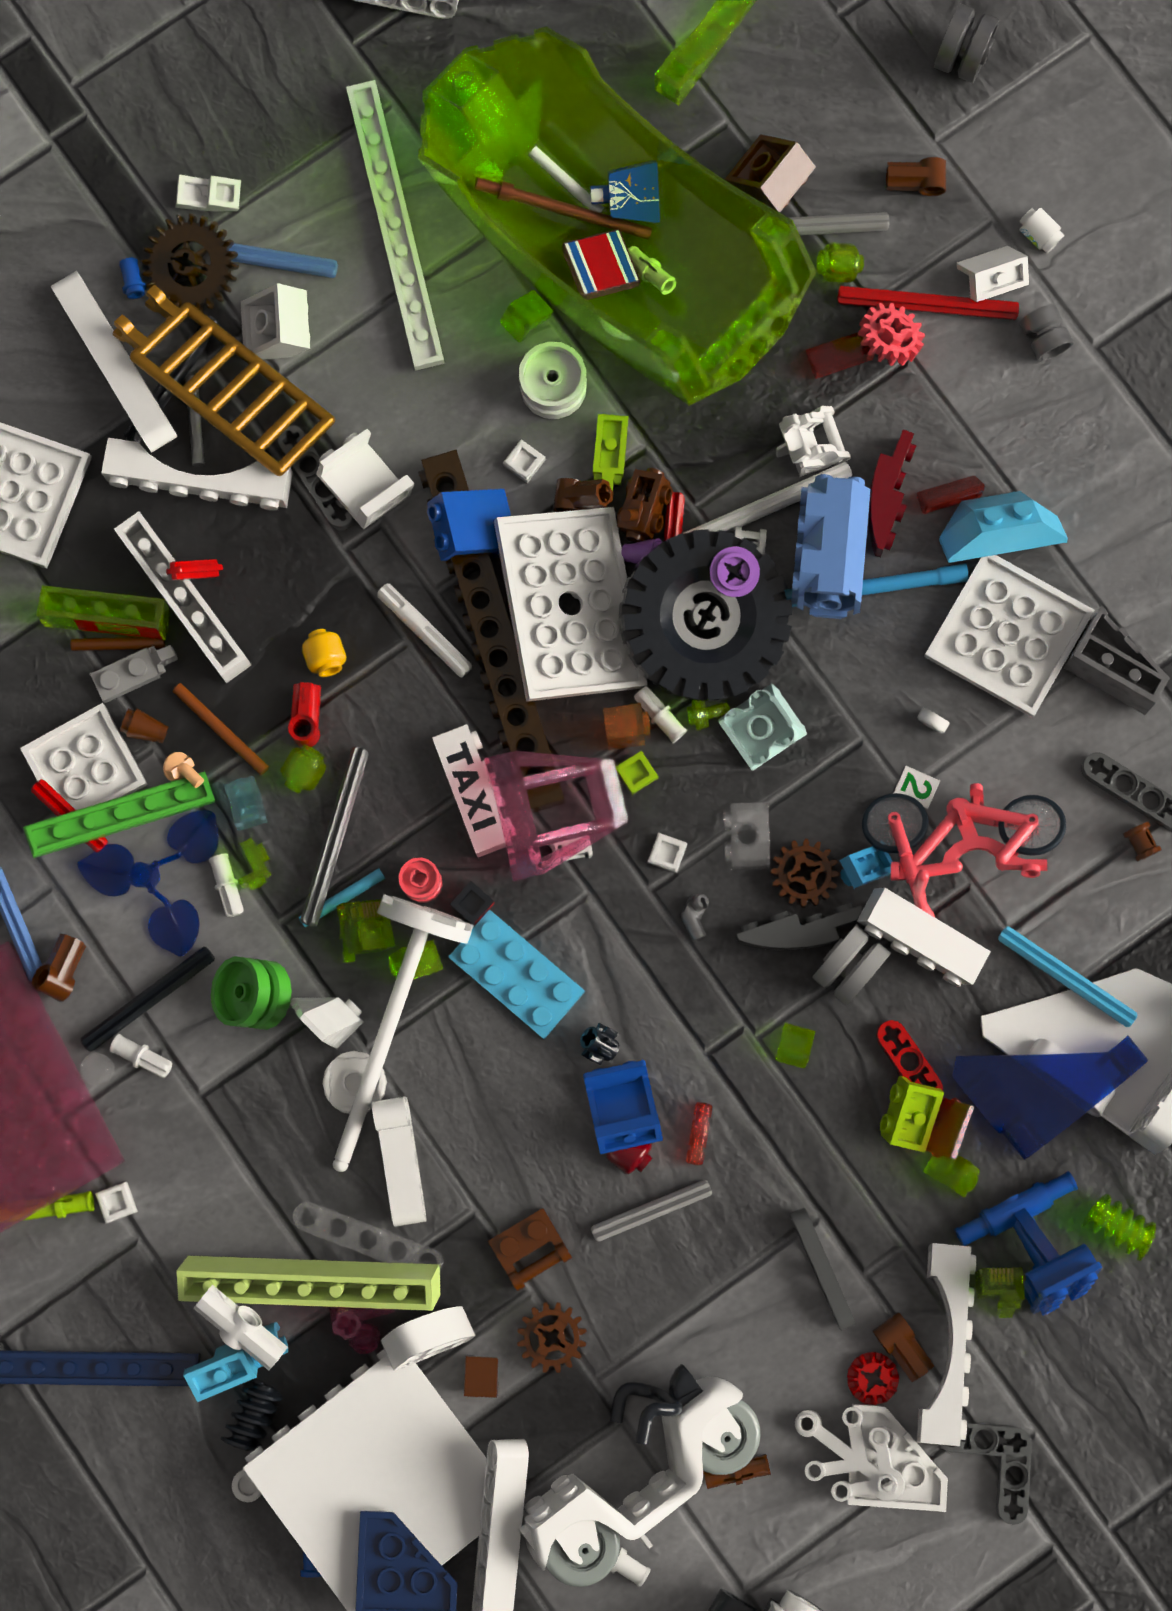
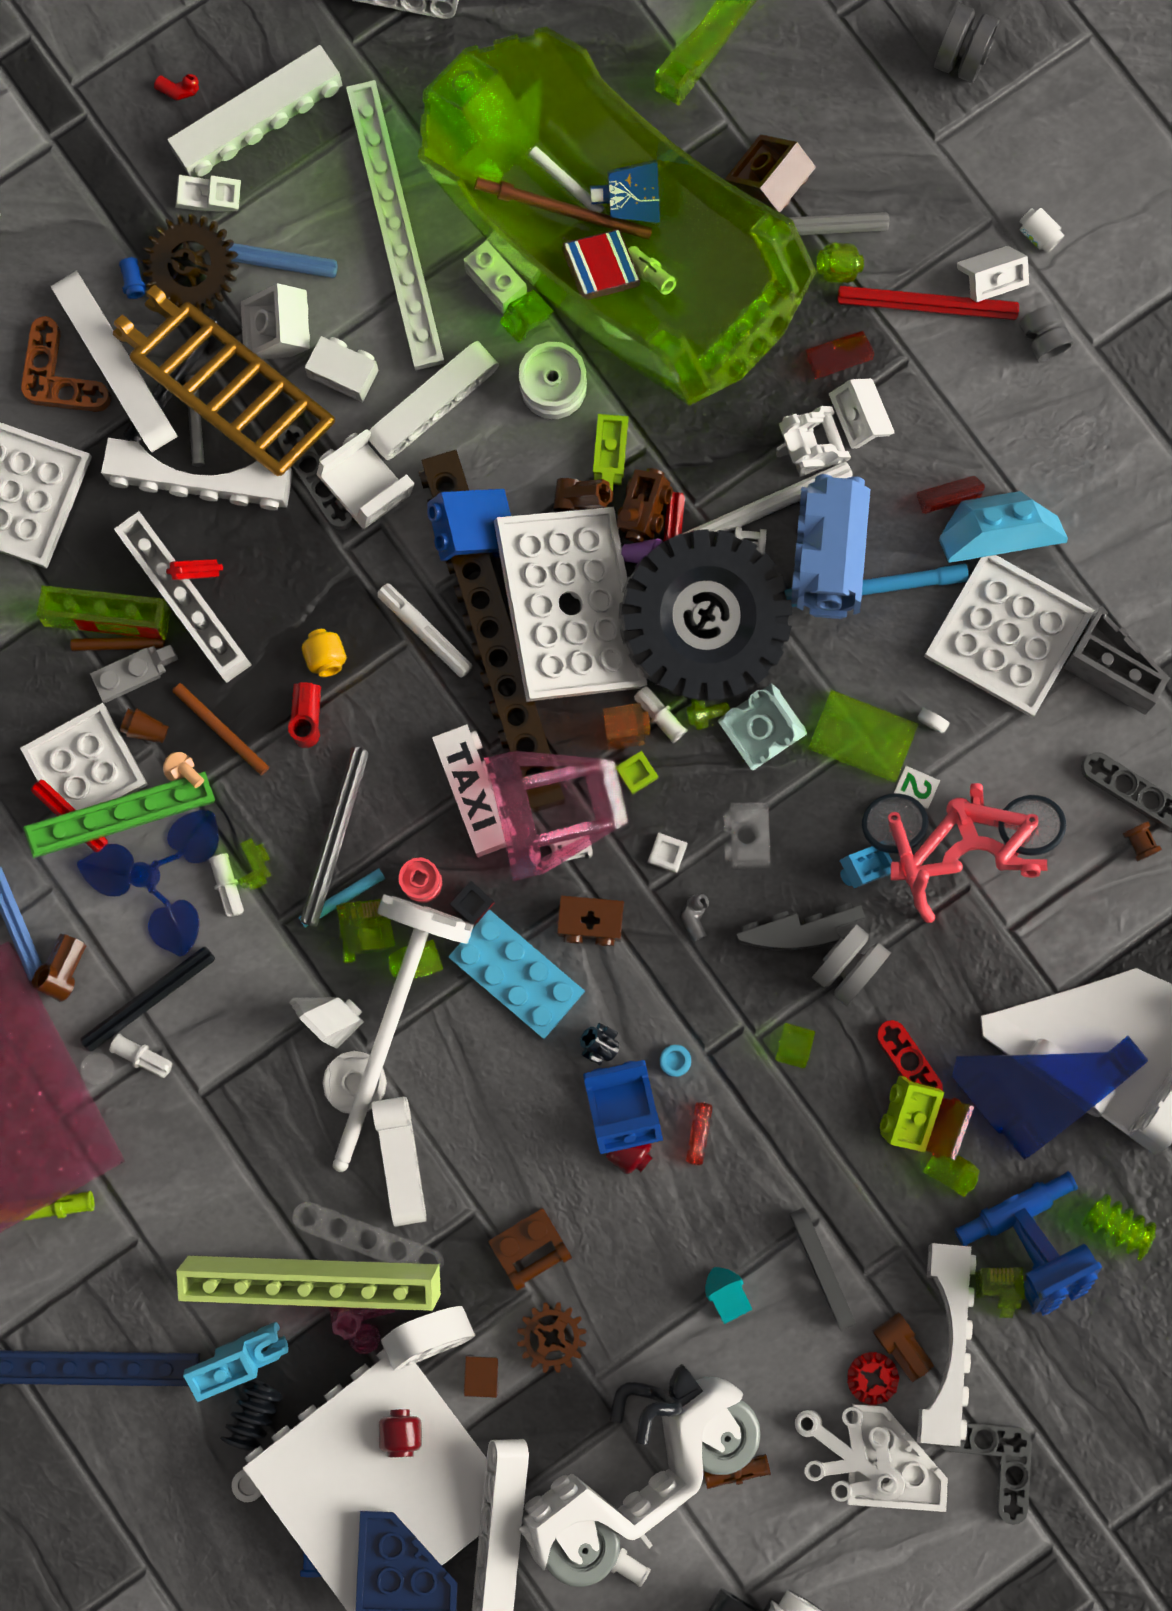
white tile [95,1182,138,1224] -> none
white piece [193,1285,288,1370] -> none
bright green wheel [211,956,292,1030] -> none
clear light blue bracket [224,776,268,831] -> none
clear neon green head [280,745,327,793] -> none
white tile [503,439,546,483] -> none
light grey axle [591,1180,712,1242] -> none
medium lavender gear [709,546,760,597] -> none
reddish brown gear [770,839,839,908] -> none
white brick [857,888,991,987] -> none
coral gear [858,303,925,366] -> none
dark red slope [868,429,917,558] -> none
reddish brown piece [886,157,946,196] -> none
medium azure axle [998,926,1138,1027] -> none
none -> dark orange beam [21,316,111,412]
none -> red arm [154,74,199,101]
none -> white brick [167,45,343,177]
none -> white brick [305,336,379,403]
none -> white beam [369,341,499,460]
none -> dark red head [379,1409,422,1457]
none -> brick [464,240,528,316]
none -> reddish brown brick [557,896,624,946]
none -> medium azure tile [660,1045,691,1077]
none -> teal tile [705,1267,753,1324]
none -> clear neon green plate [808,690,919,783]
none -> white panel [829,378,894,449]

